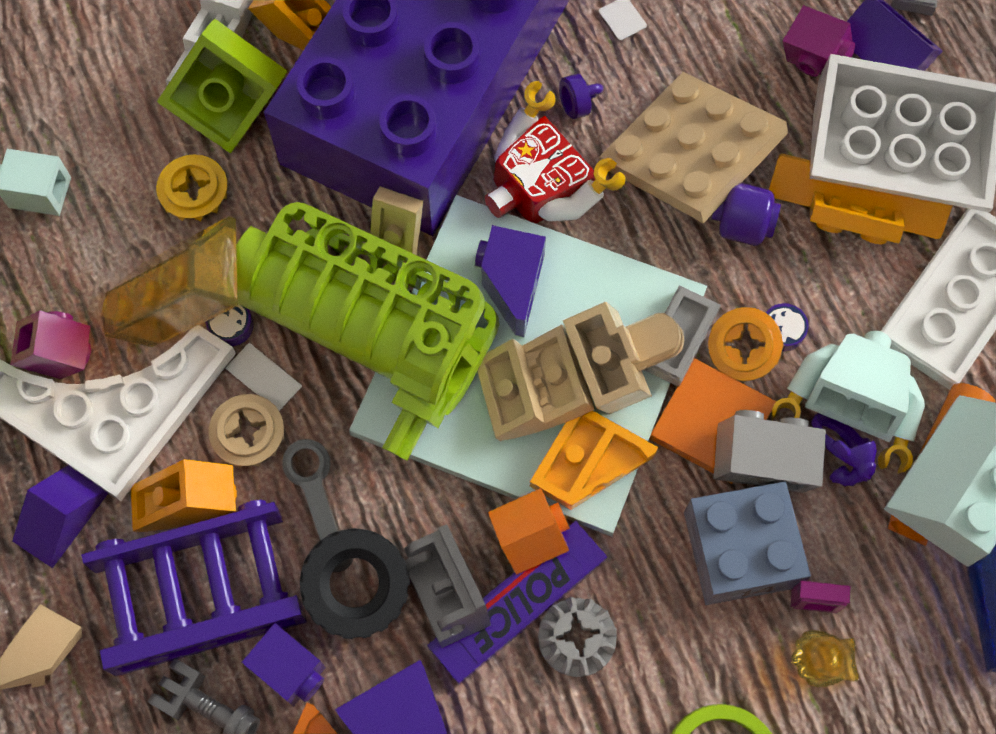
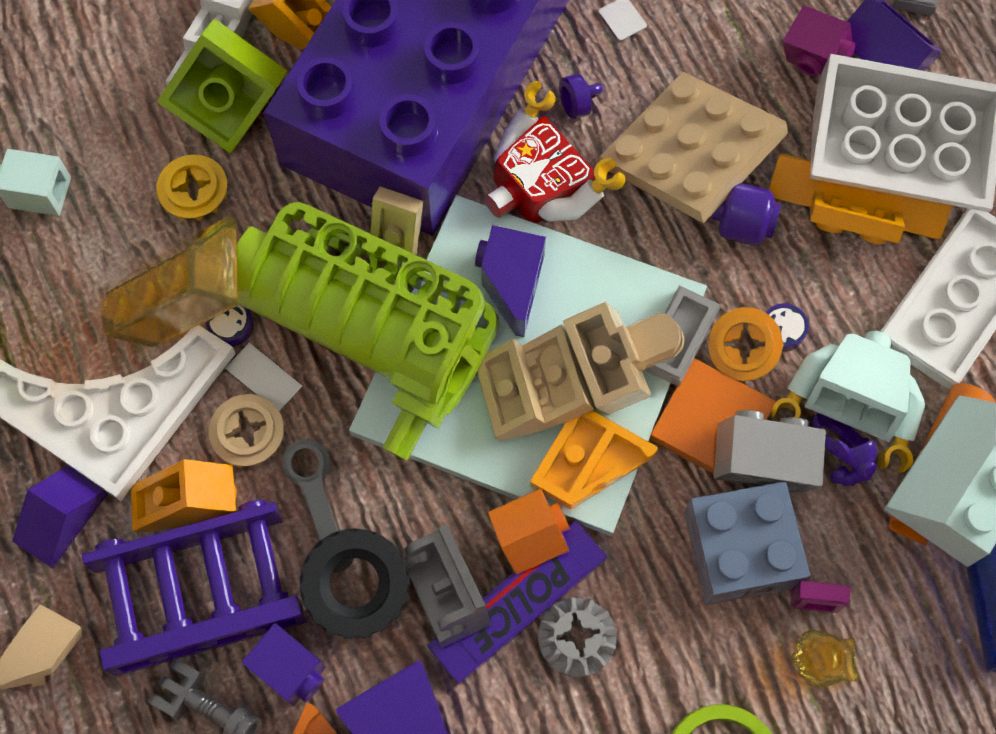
magenta brick [10,310,91,379] -> none

